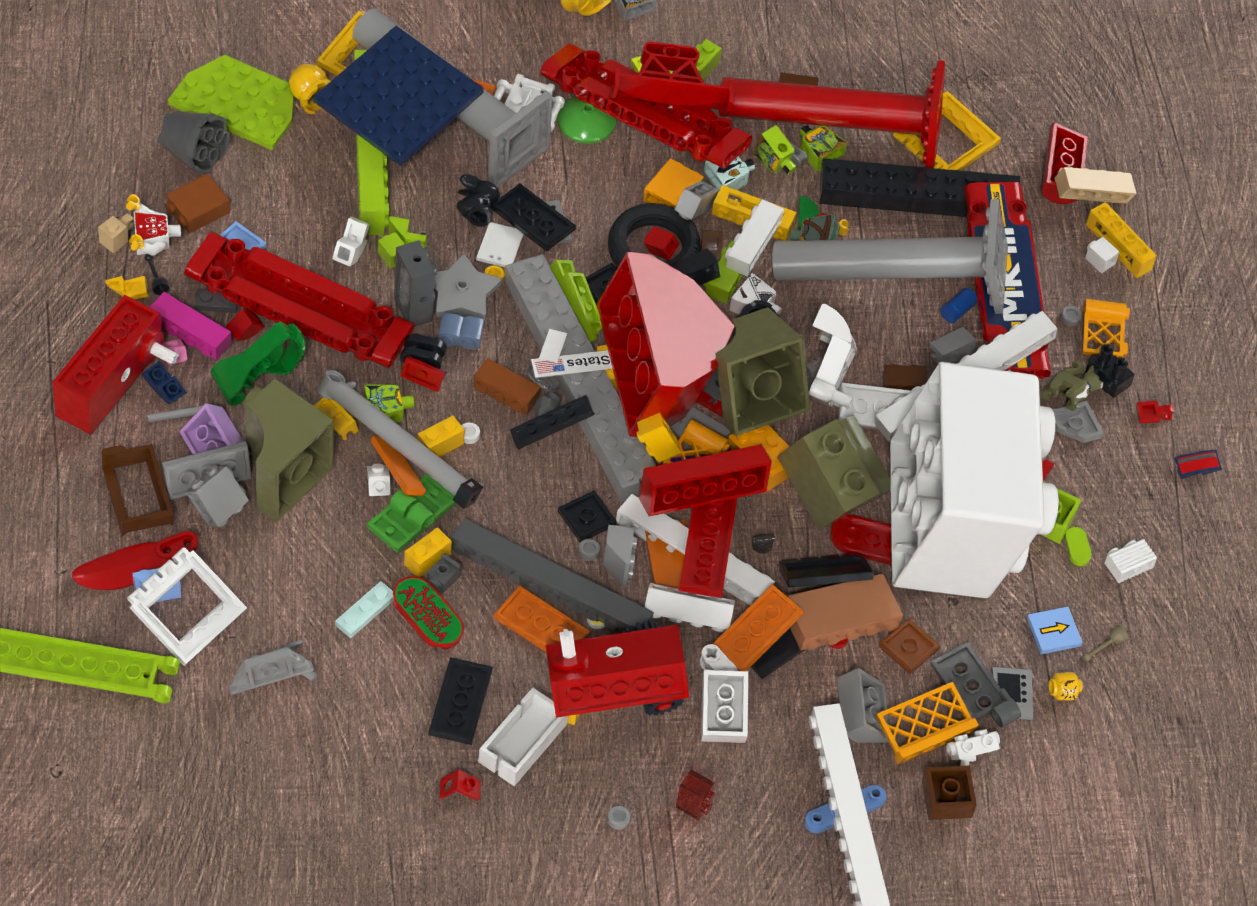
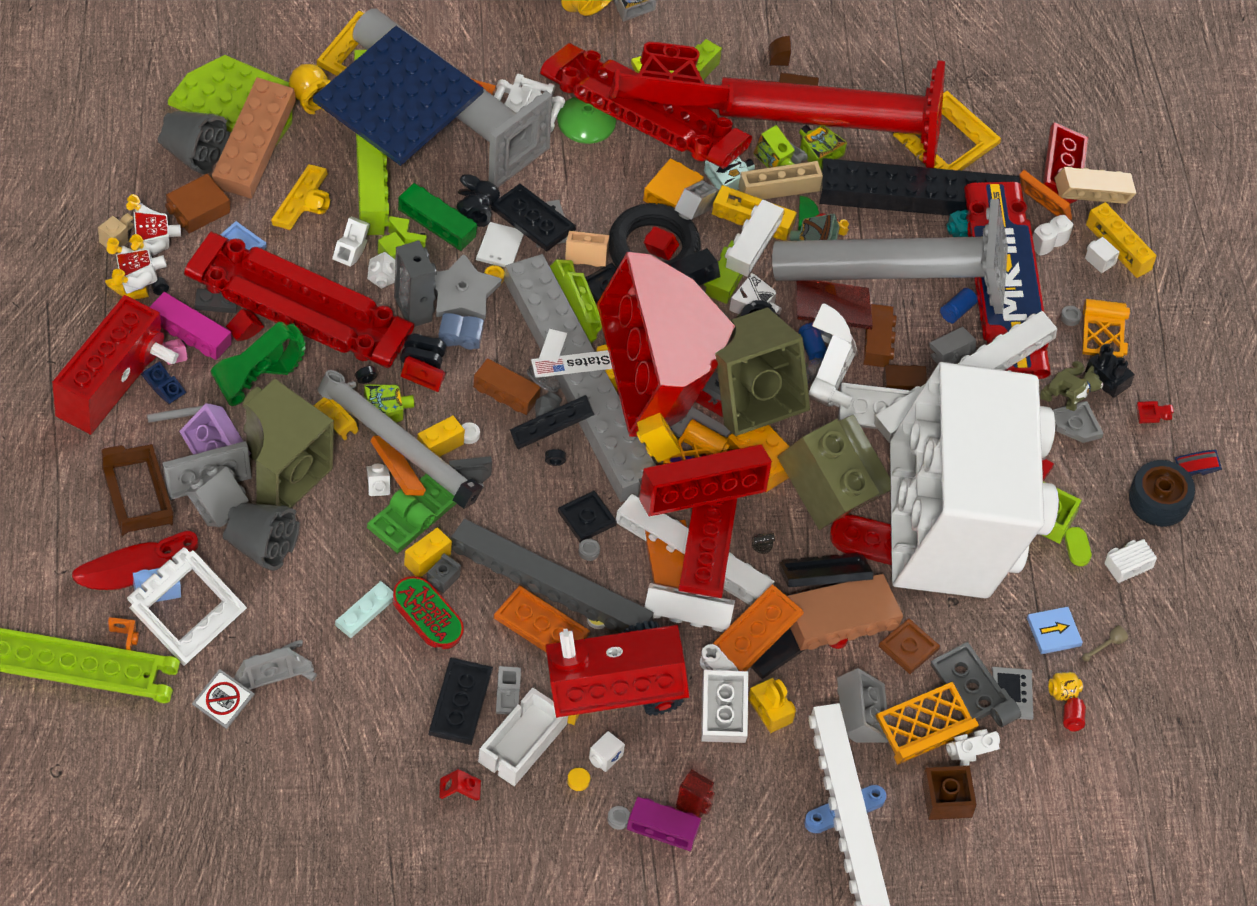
light grey slope [603,525,637,587] -> none
reddish brown brick [700,230,723,254] -> none
none -> torso [107,237,167,294]
none -> orange bracket [108,617,139,651]
none -> piece [192,669,255,729]
none -> nougat brick [212,77,296,199]
none -> dark grey cone [223,503,300,571]
none -> yellow plate [271,164,330,230]
none -> black tile [355,366,377,384]
none -> white brick [367,252,395,289]
none -> green brick [398,183,477,251]
none -> dark grey slope [449,456,492,483]
none -> light grey brick [496,666,521,715]
none -> black tile [545,449,566,466]
none -> light nougat brick [565,231,609,267]
none -> yellow tile [567,768,590,791]
none -> white brick [589,731,625,772]
none -> magenta brick [627,797,702,852]
none -> tan brick [738,161,823,199]
none -> yellow brick [748,678,796,733]
none -> reddish brown brick [768,36,791,66]
none -> clear red piece [796,280,873,330]
none -> blue piece [798,323,827,363]
none -> dark orange brick [863,304,897,367]
none -> teal brick [946,210,968,237]
none -> orange tile [1019,170,1072,221]
none -> white brick [1033,215,1074,255]
none -> red brick [1063,698,1086,732]
none -> black wheel [1129,460,1195,527]

